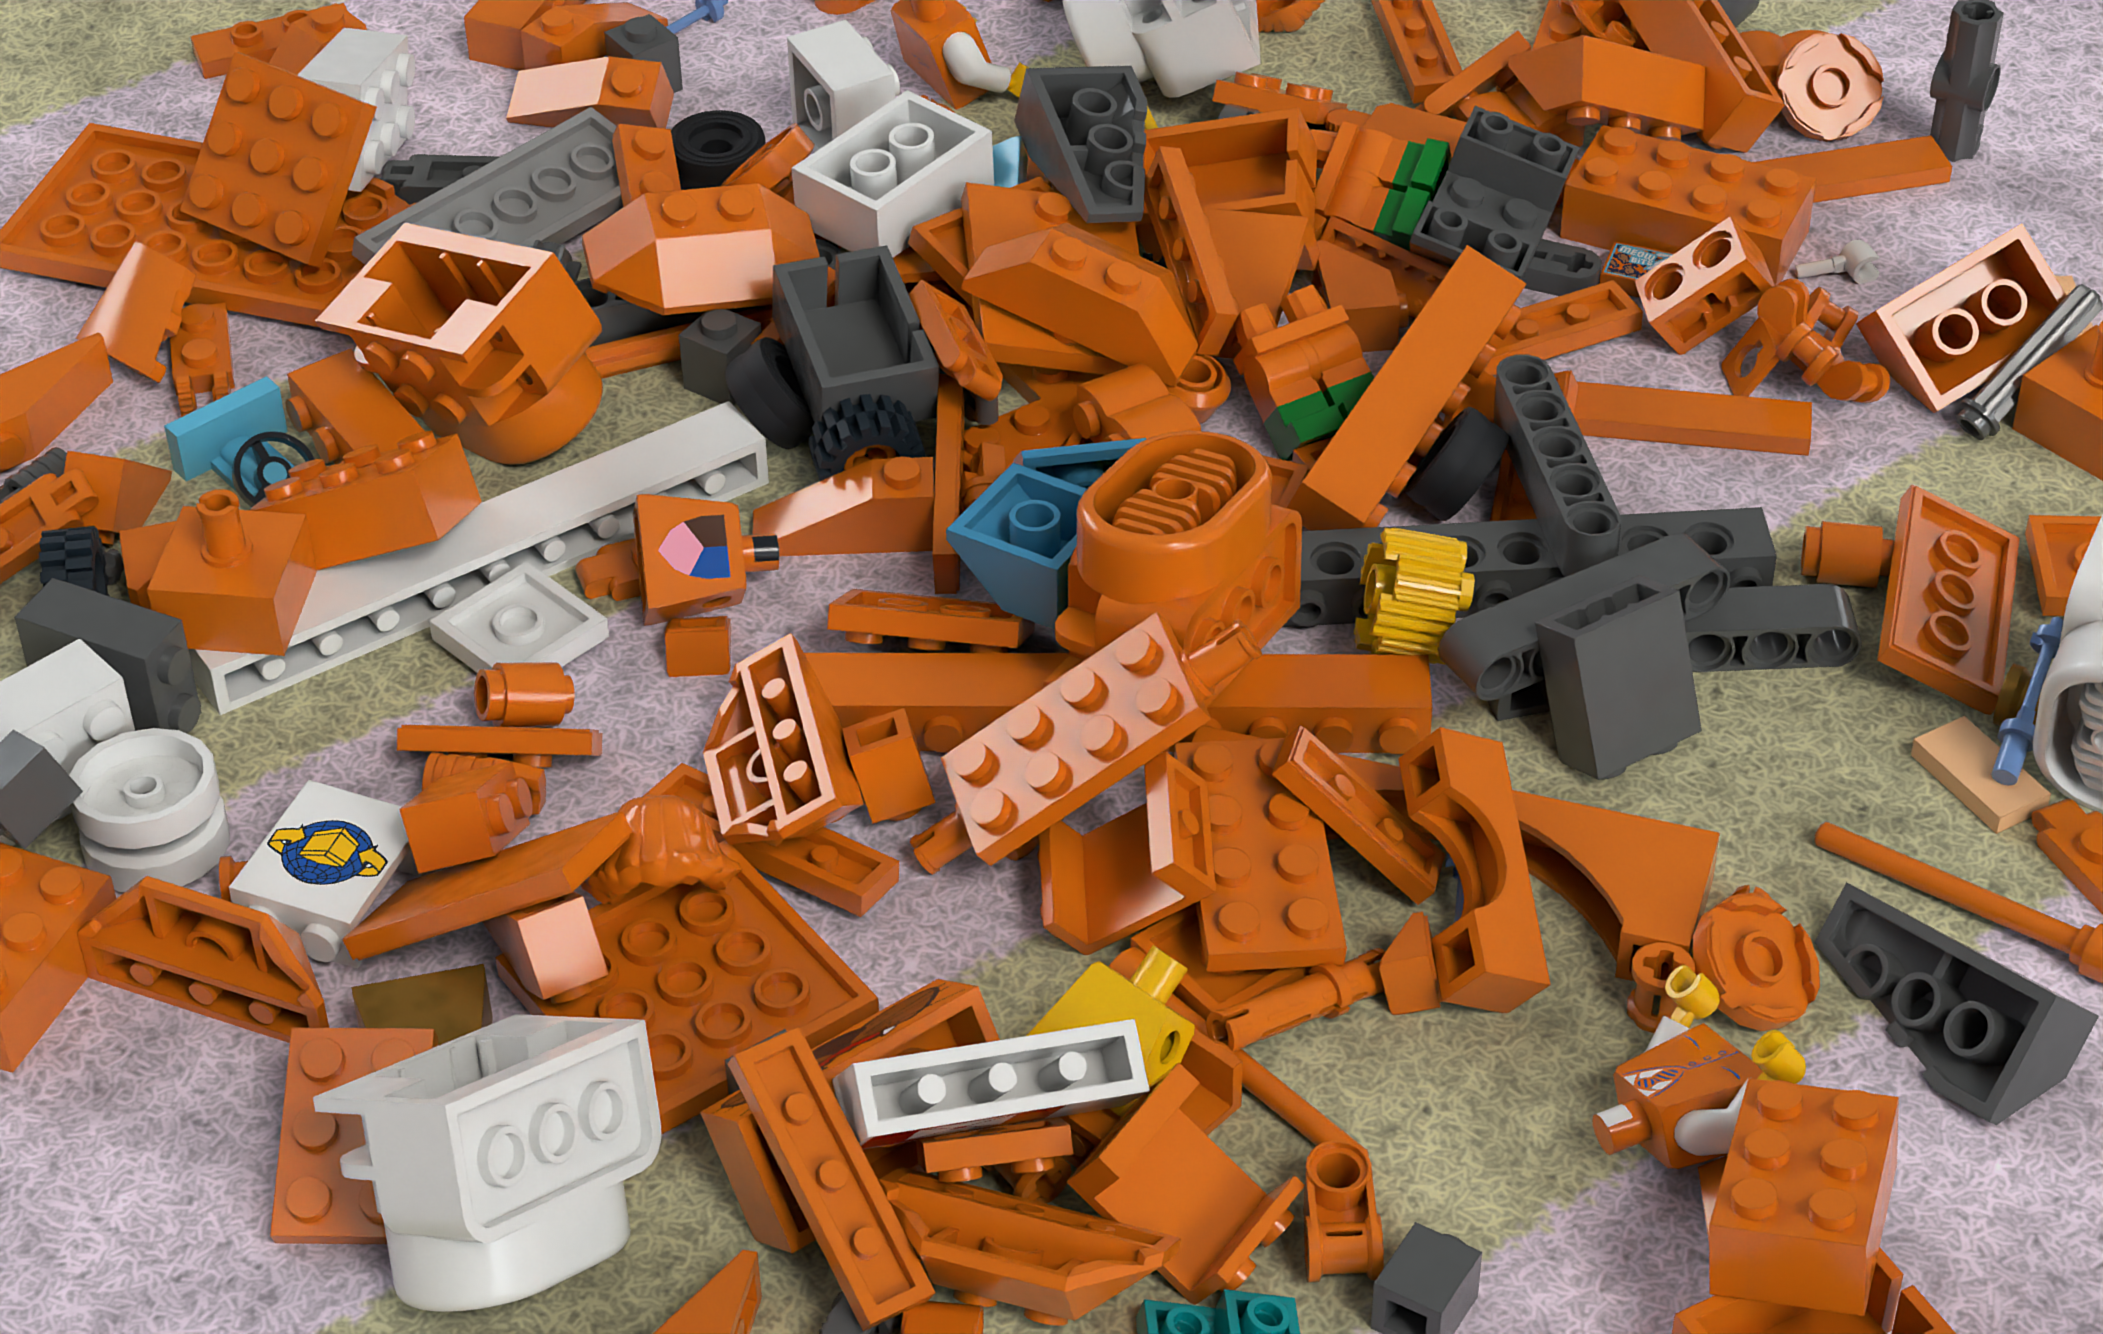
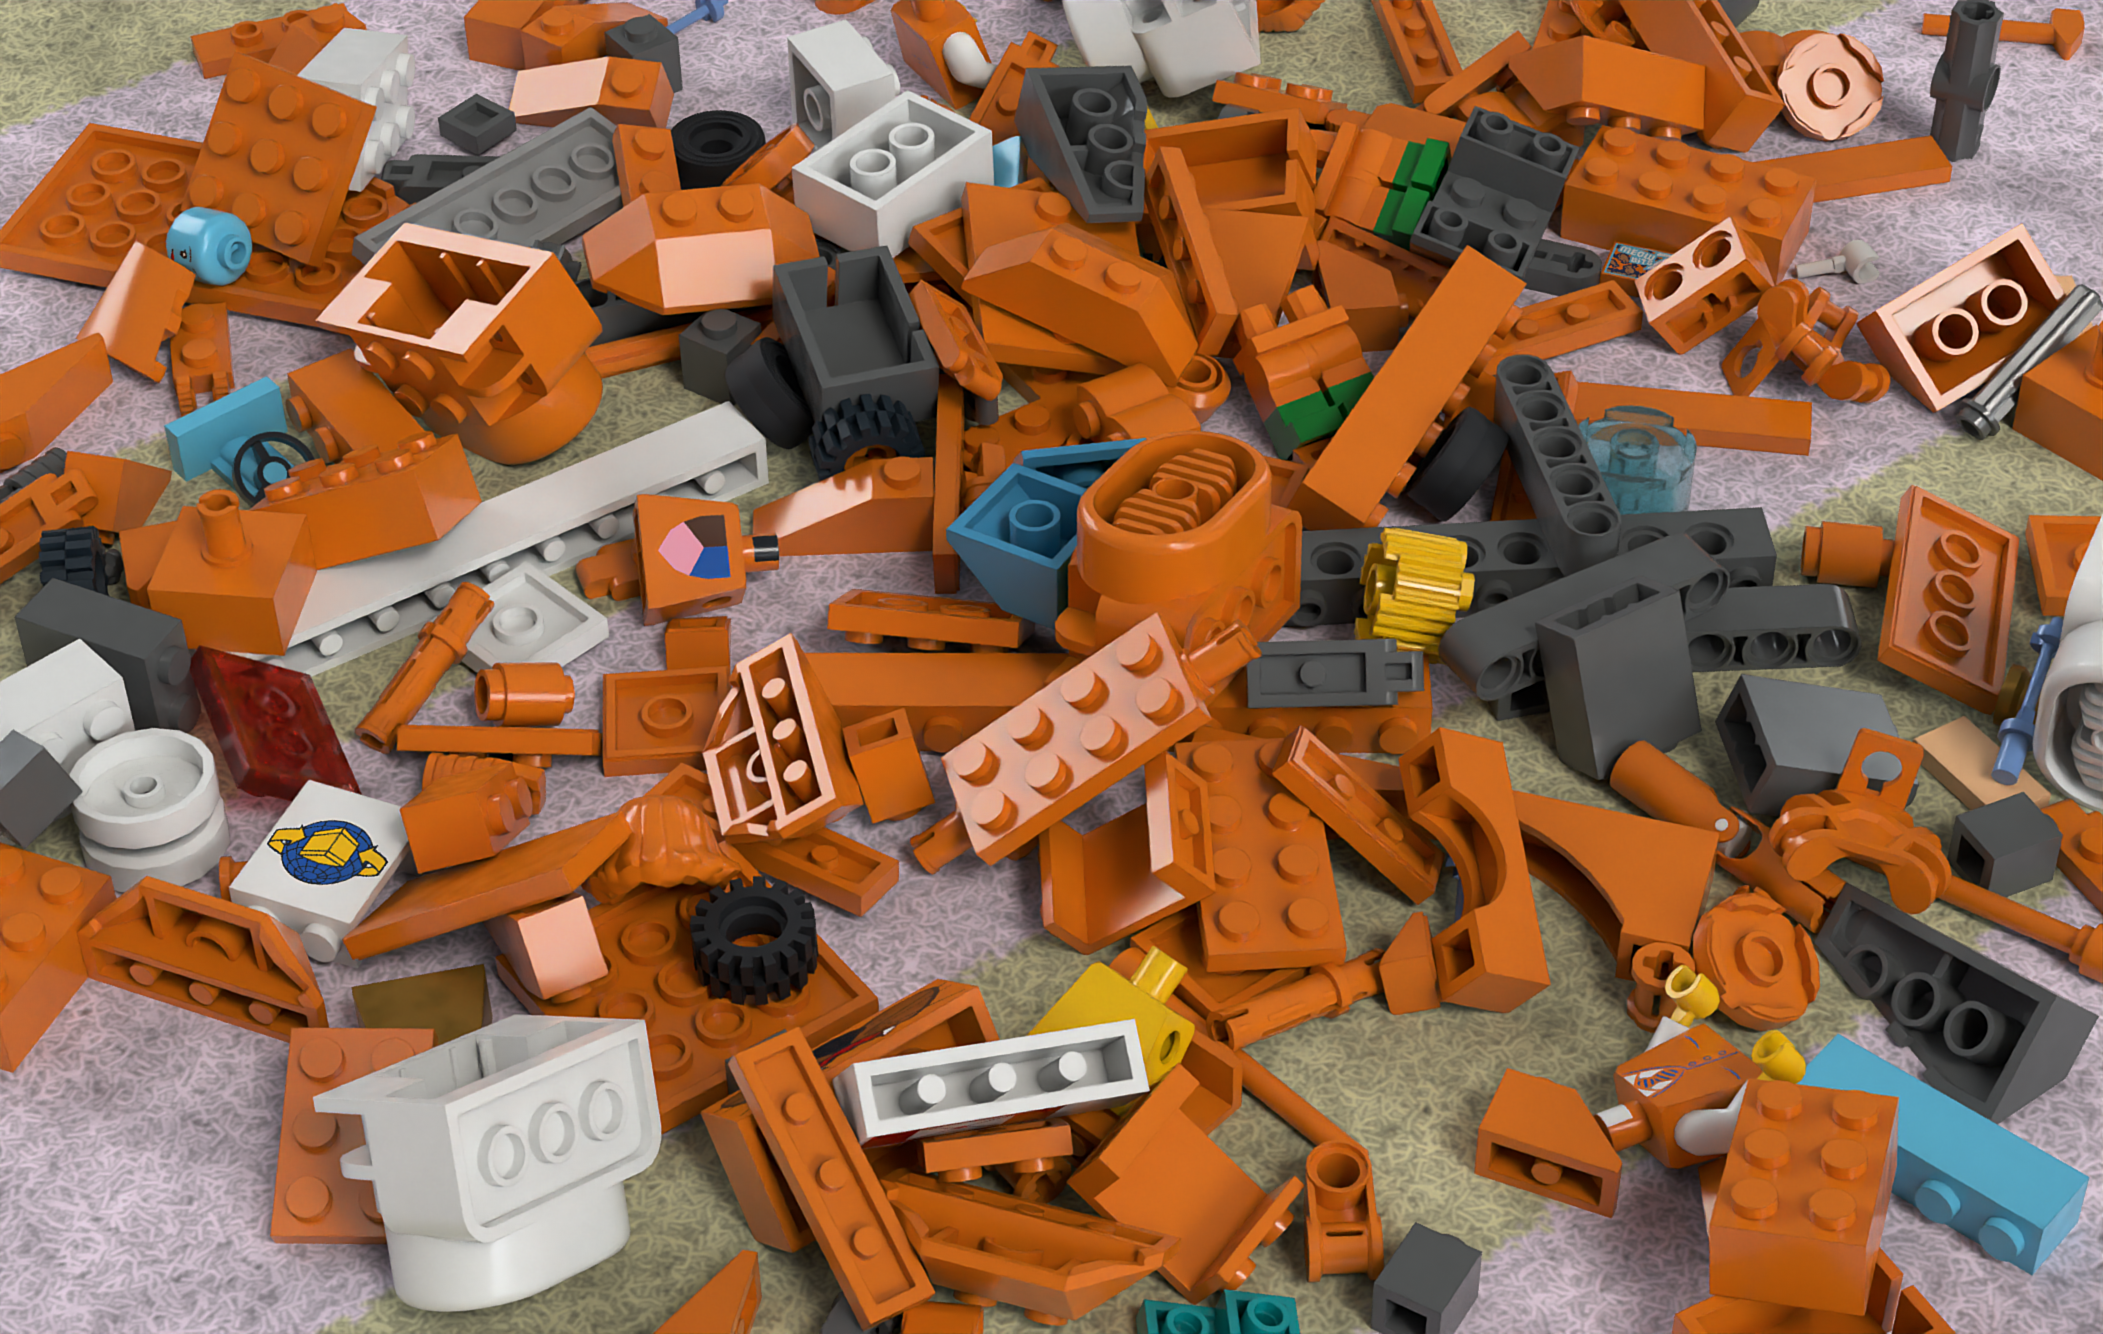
none -> medium azure head [166,207,252,286]
none -> clear red plate [189,645,362,802]
none -> orange pin [355,582,495,754]
none -> dark grey plate [438,94,517,155]
none -> orange tile [603,666,732,777]
none -> black tyre [690,876,818,1005]
none -> orange hinge [969,31,1059,146]
none -> dark grey hinge [1246,639,1424,709]
none -> orange slope [1474,1068,1622,1218]
none -> clear light blue brick [1578,405,1697,515]
none -> orange piece [1610,740,1846,934]
none -> dark grey brick [1715,674,1919,817]
none -> orange piece [1768,728,1952,915]
none -> medium azure brick [1797,1034,2090,1275]
none -> orange piece [1921,8,2085,60]
none -> dark grey brick [1947,792,2063,897]

